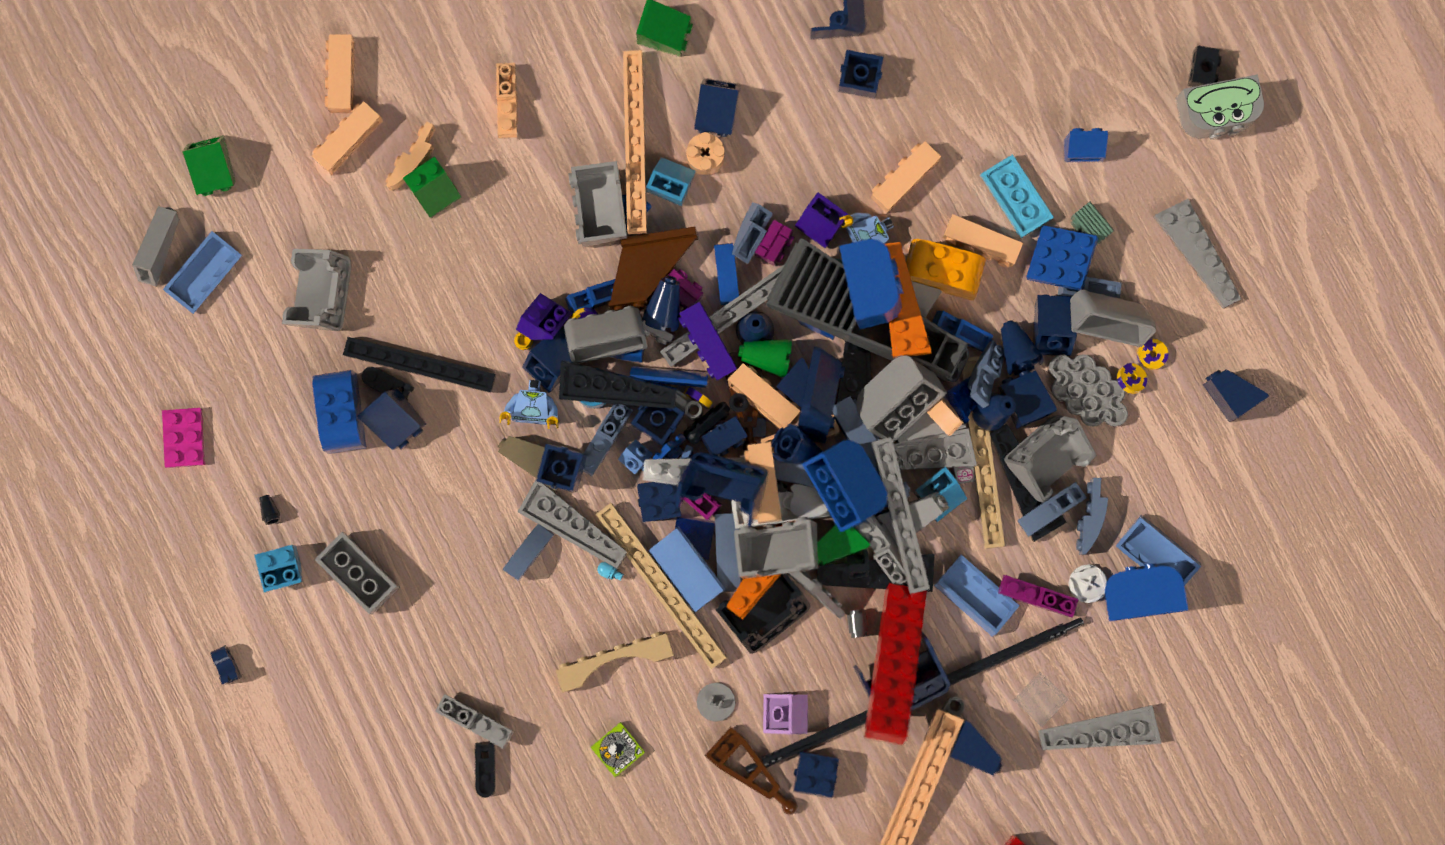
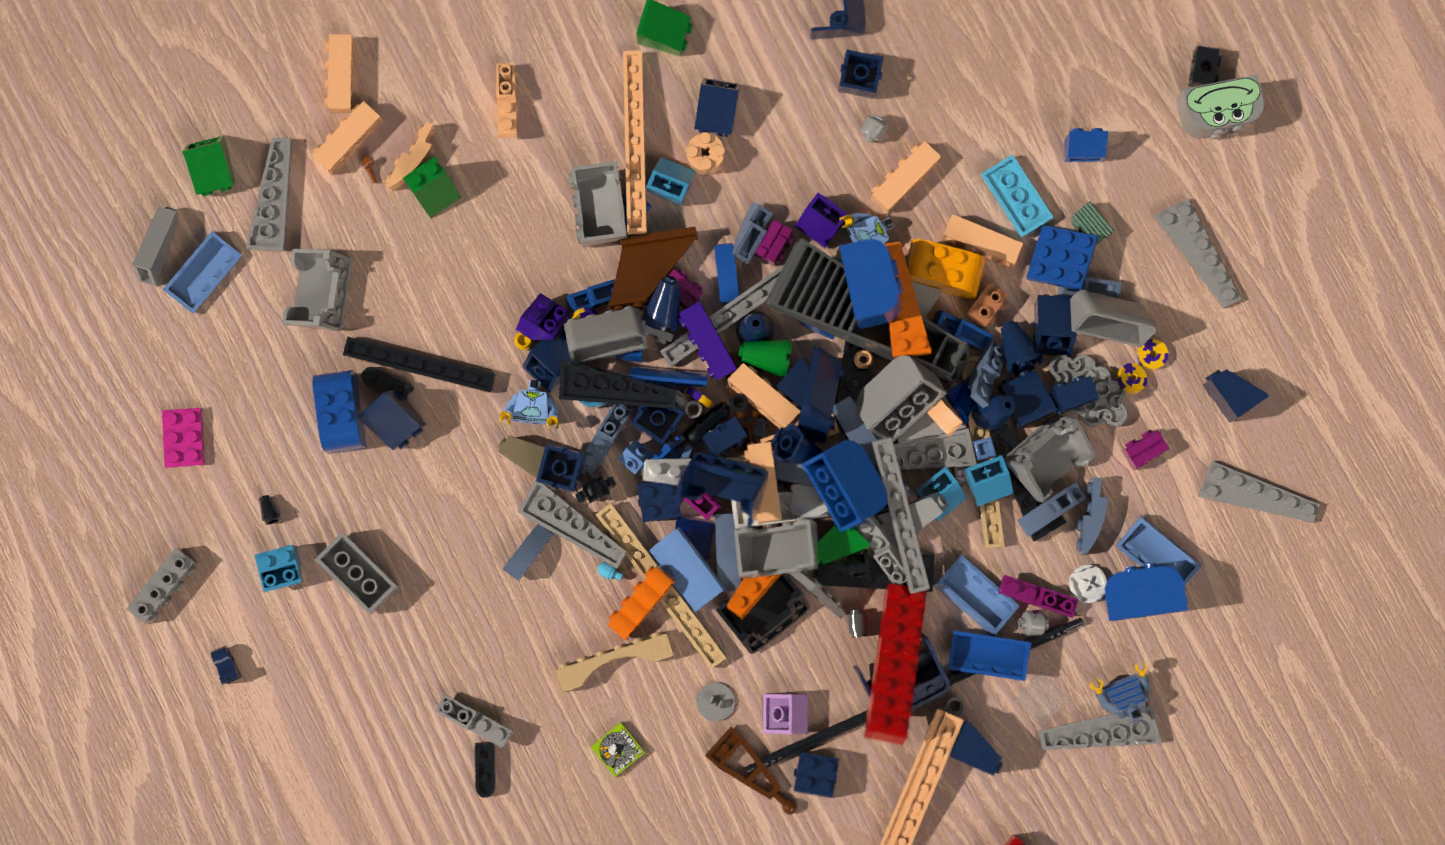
none -> light grey brick [127,548,198,624]
none -> light grey wing [246,138,292,252]
none -> dark orange hand [361,156,377,183]
none -> black gear [575,476,616,503]
none -> orange brick [608,565,676,640]
none -> light nougat plate [854,350,873,369]
none -> light grey head [860,114,888,143]
none -> blue slope [948,630,1031,681]
none -> dark azure slope [964,456,1013,507]
none -> nougat brick [965,283,1009,329]
none -> medium blue tile [972,437,997,461]
none -> light grey head [1018,610,1049,636]
none -> dark blue brick [1049,375,1099,415]
none -> sand blue torso [1089,662,1151,723]
none -> magenta brick [1122,429,1169,470]
none -> light grey wing [1197,461,1320,523]

